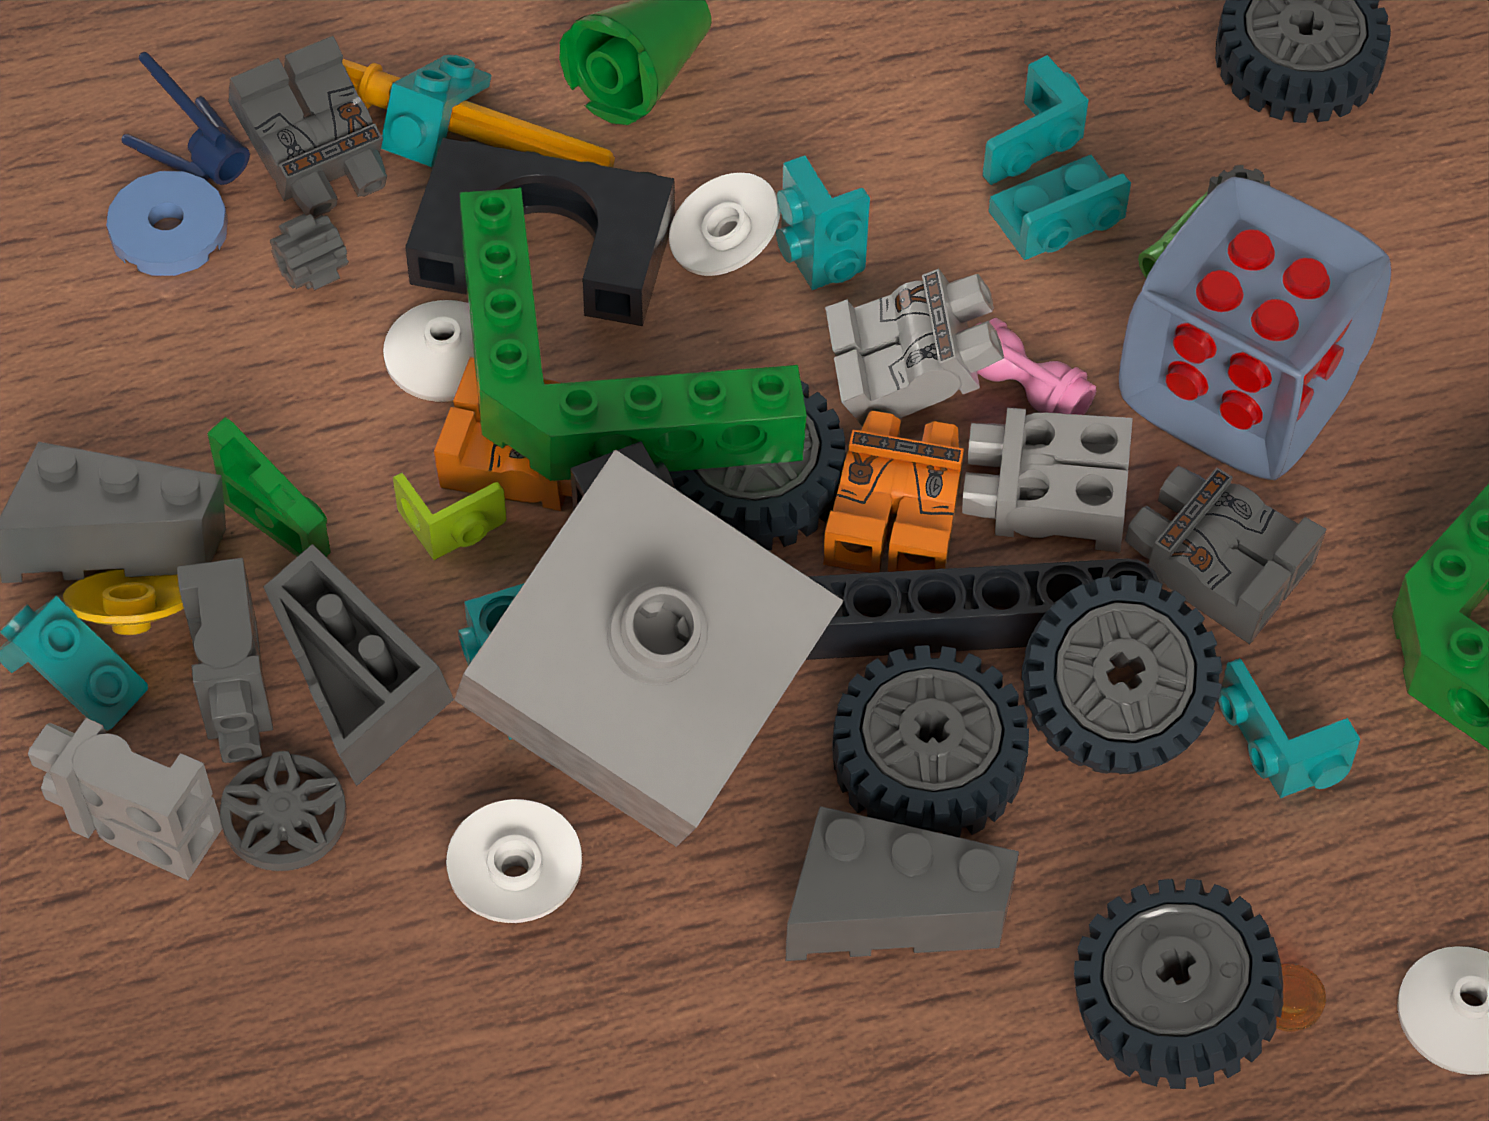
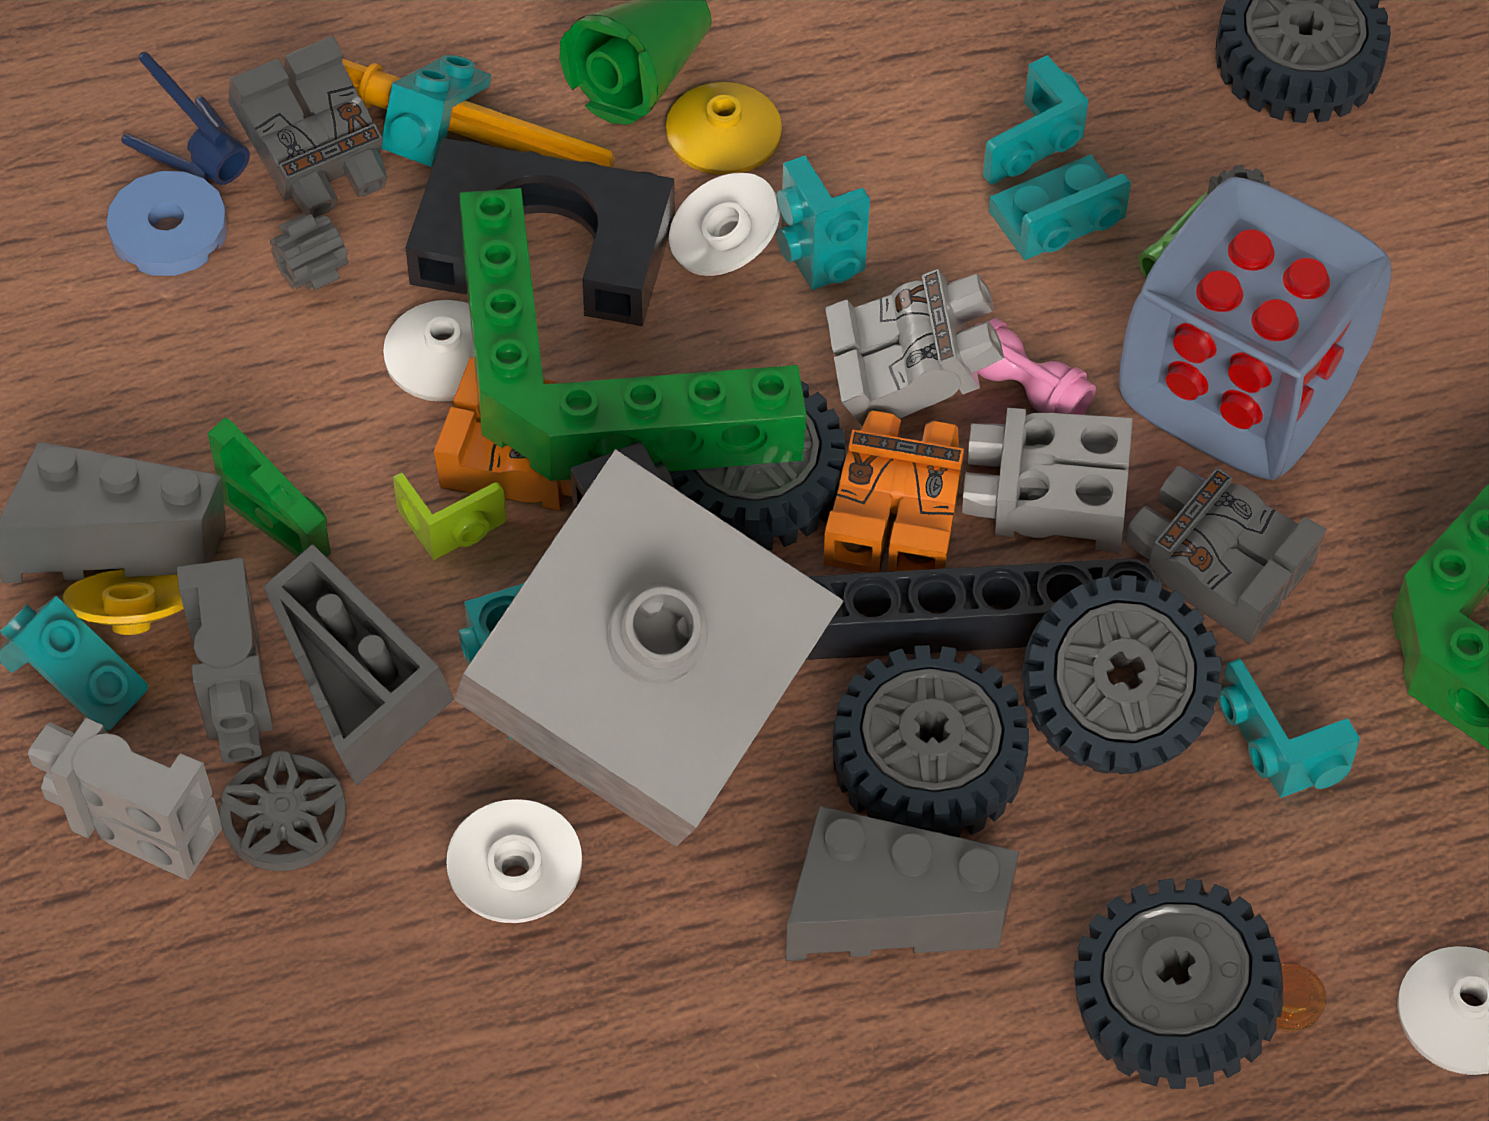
none -> yellow dish [666,82,782,175]

